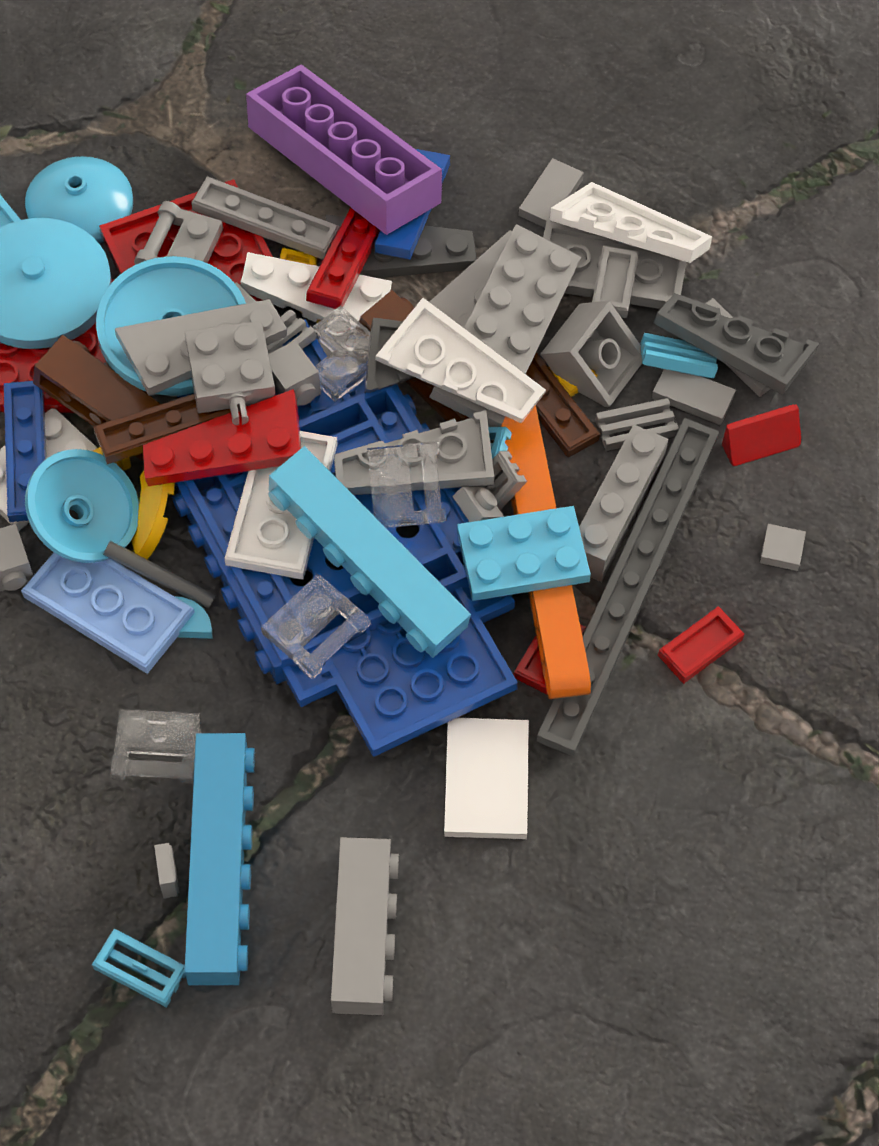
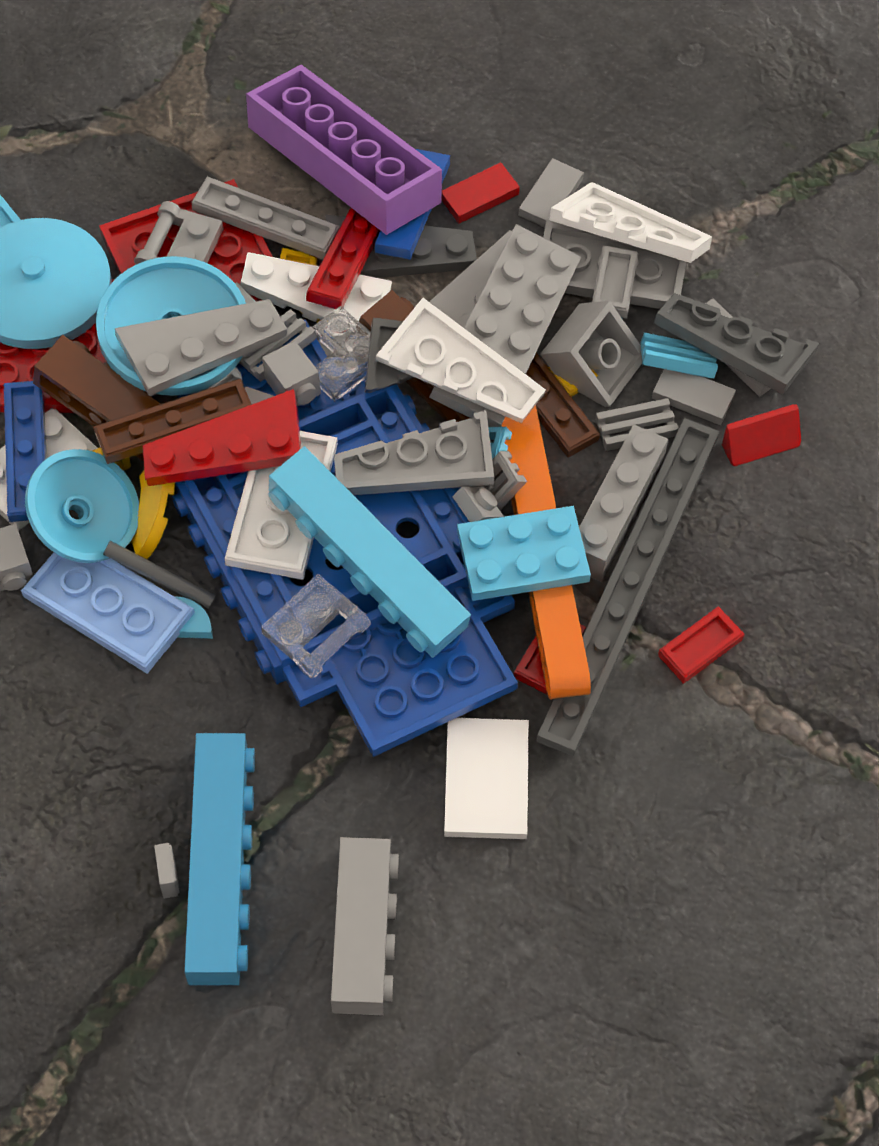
medium azure dish [25,156,133,244] -> none
medium azure tile [92,929,185,1008] -> none
clear plate [111,709,202,784] -> none
light grey plate [185,320,275,425] -> none
clear plate [367,441,447,528] -> none
light grey tile [760,524,806,571] -> none
none -> red tile [441,162,520,224]

